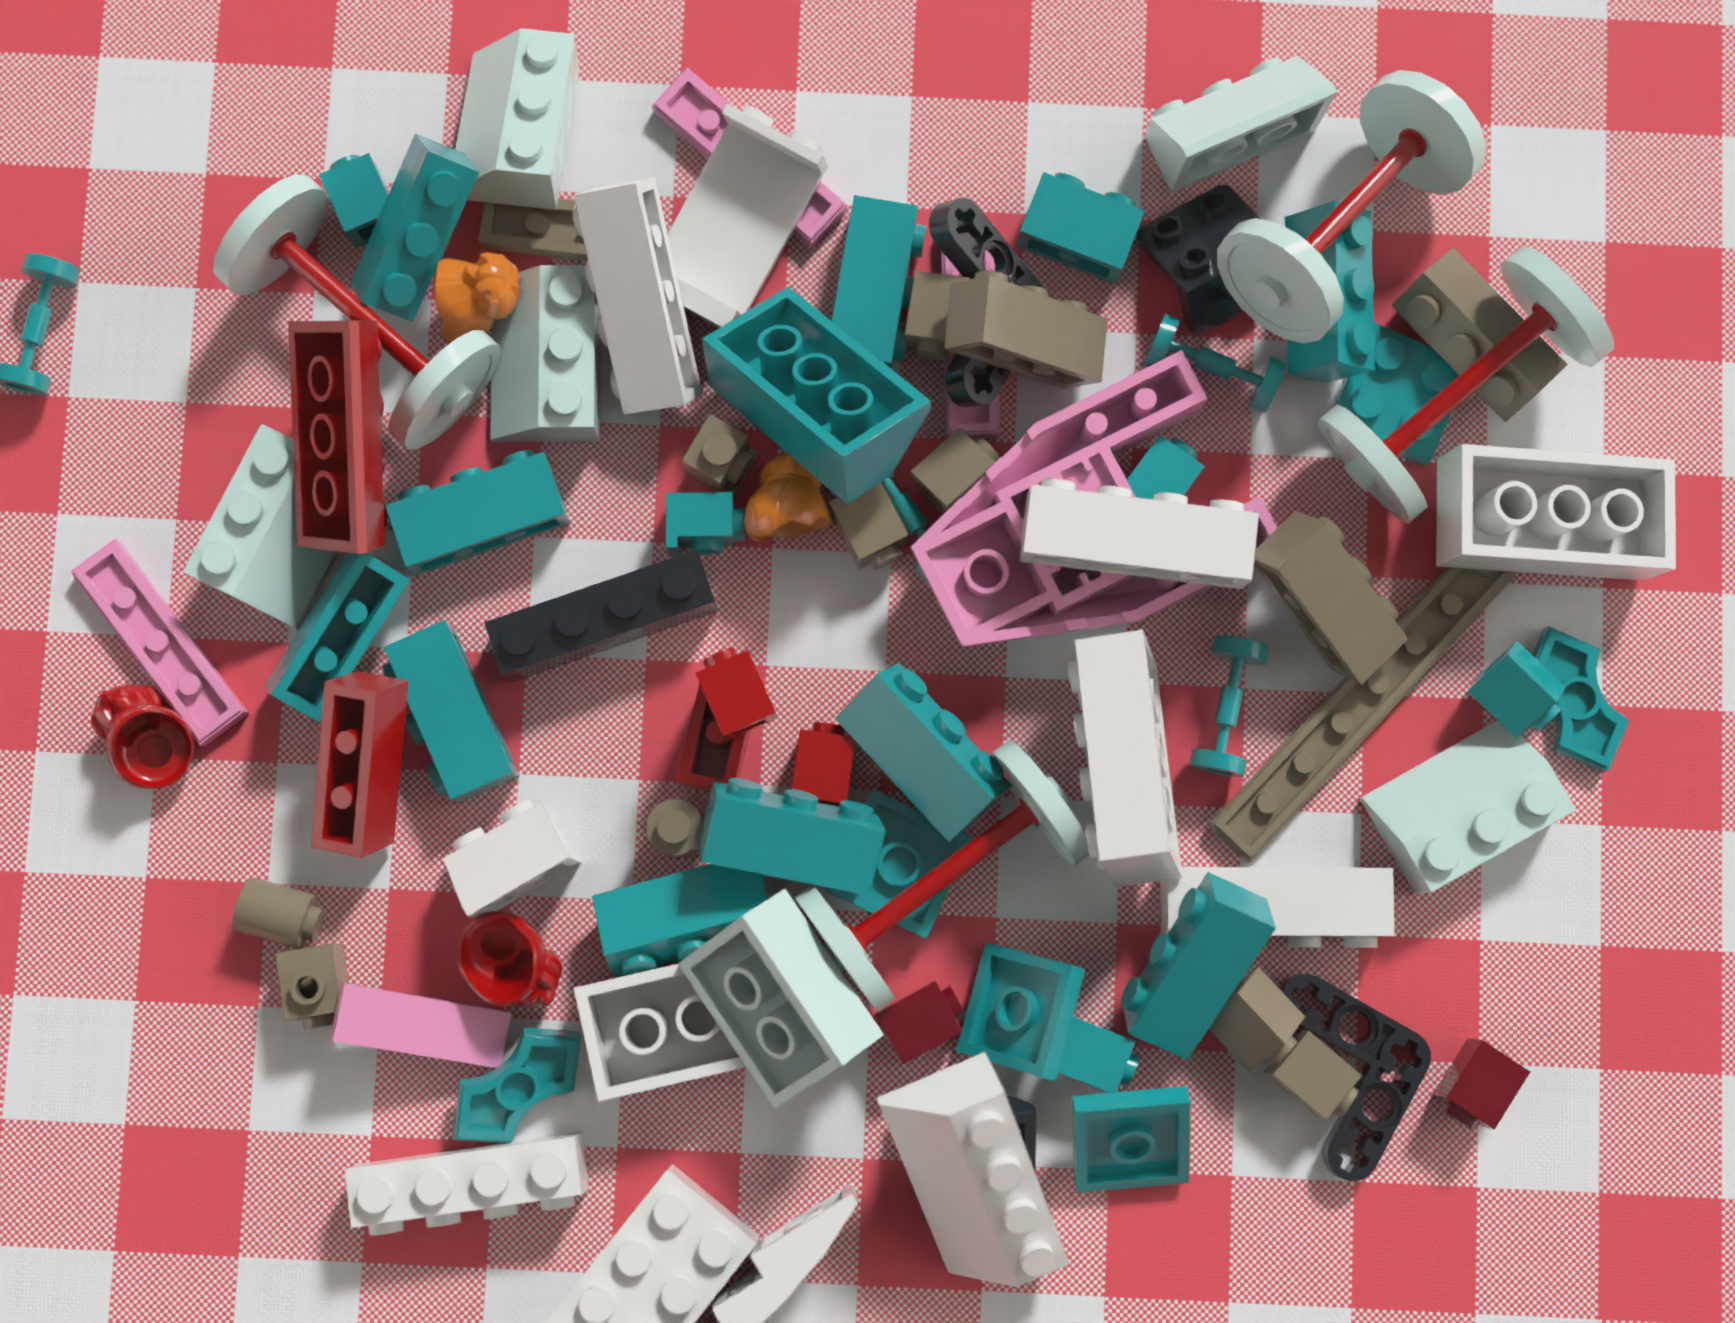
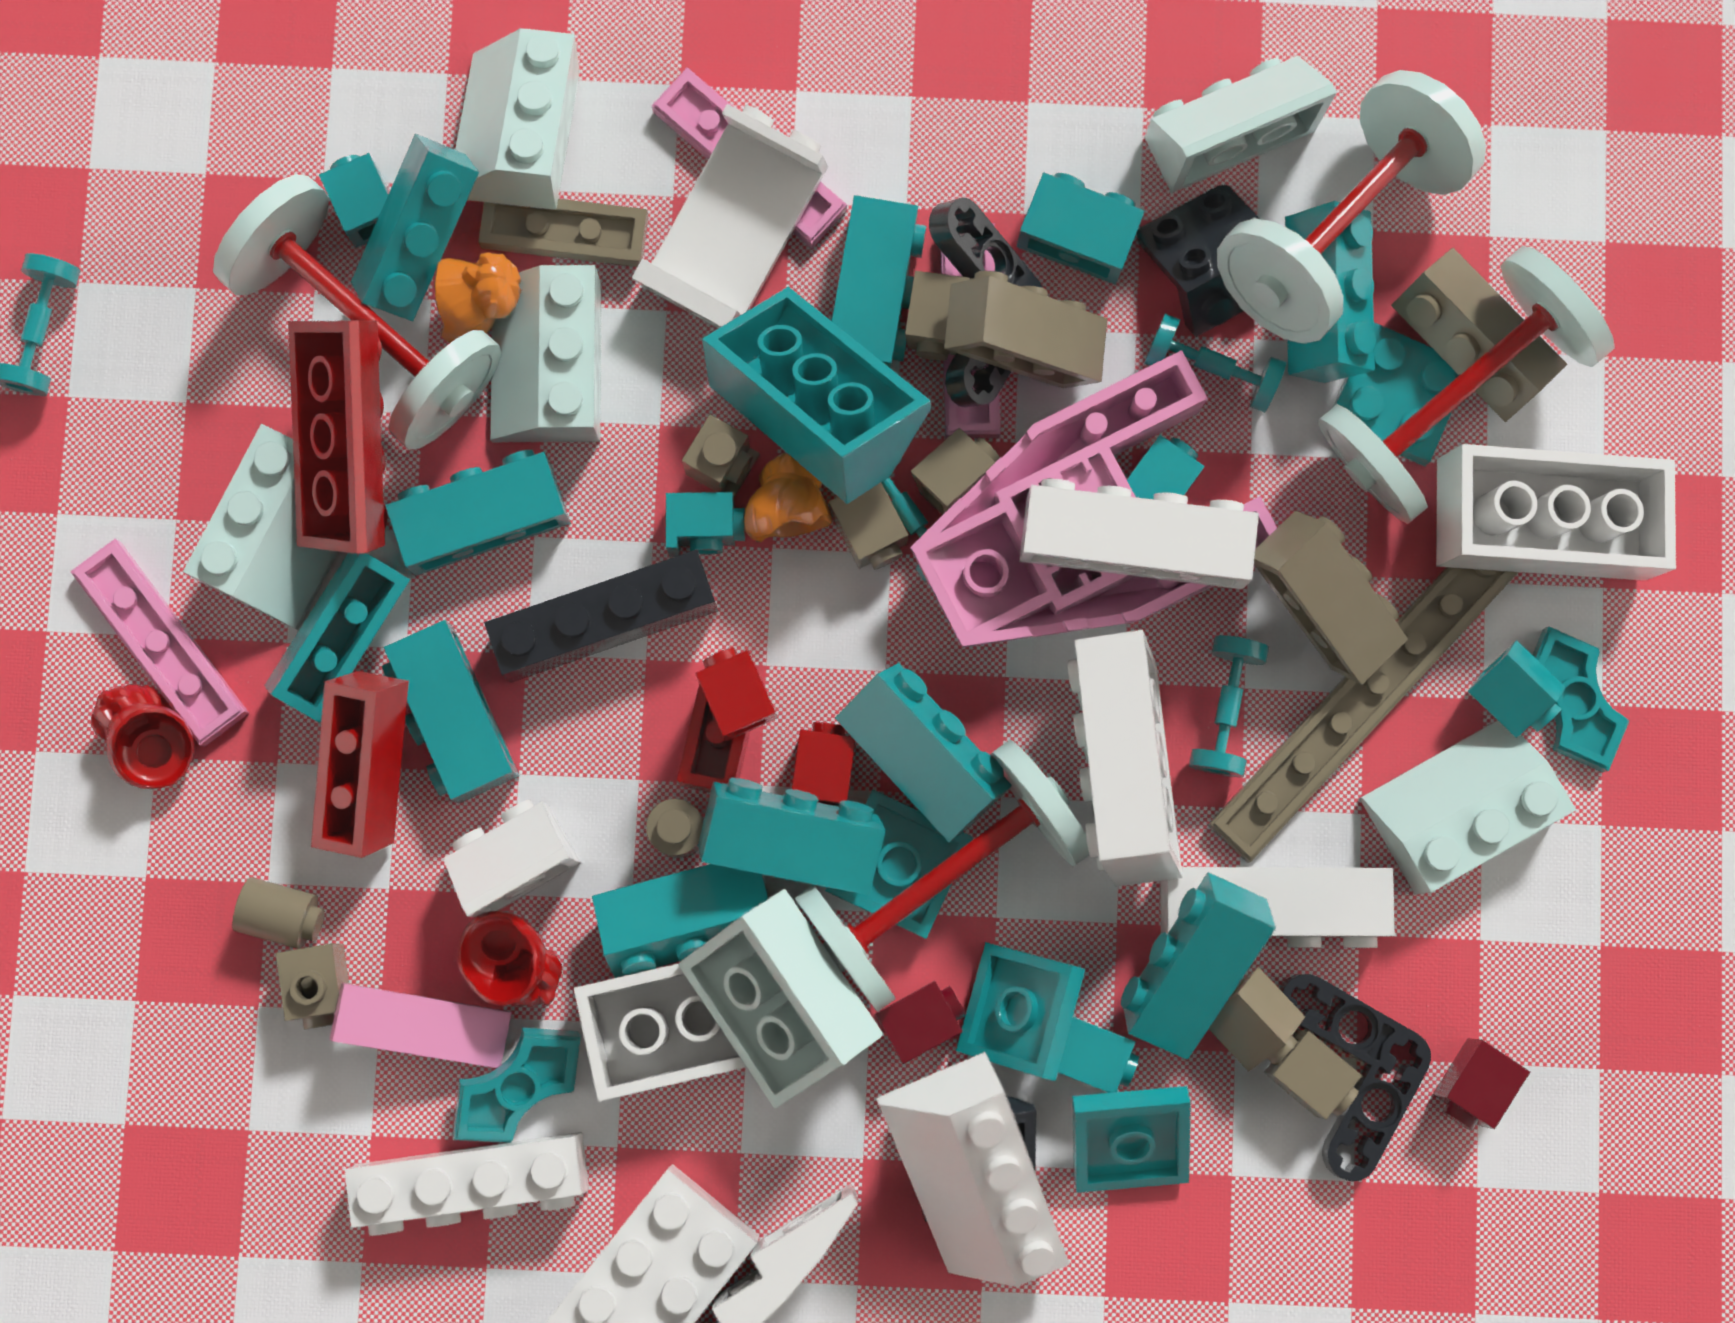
white brick [573,176,702,415] -> none

